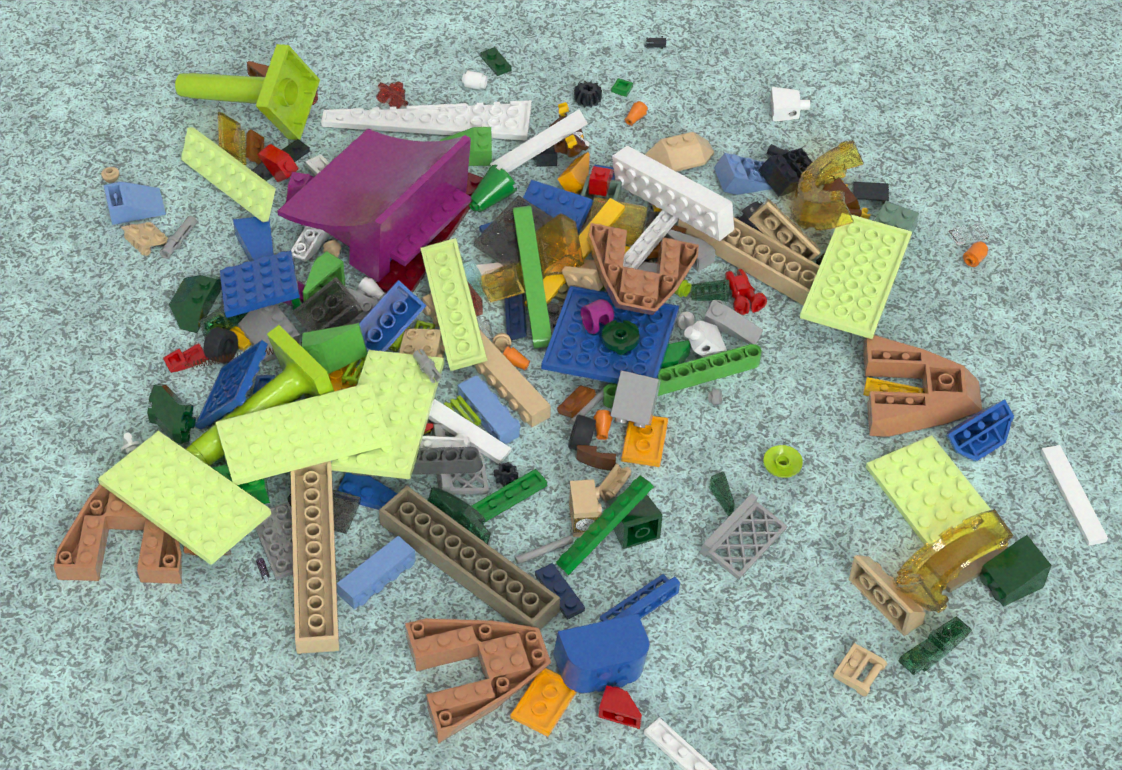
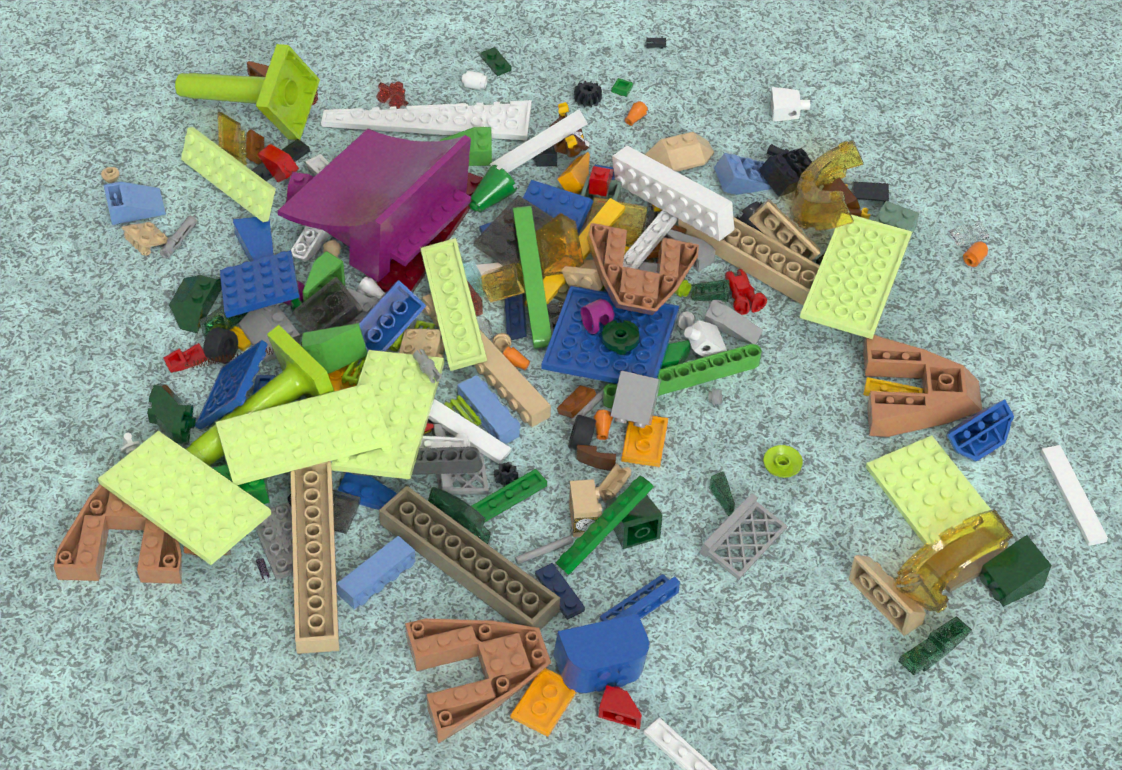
tan plate [833,643,887,696] -> none

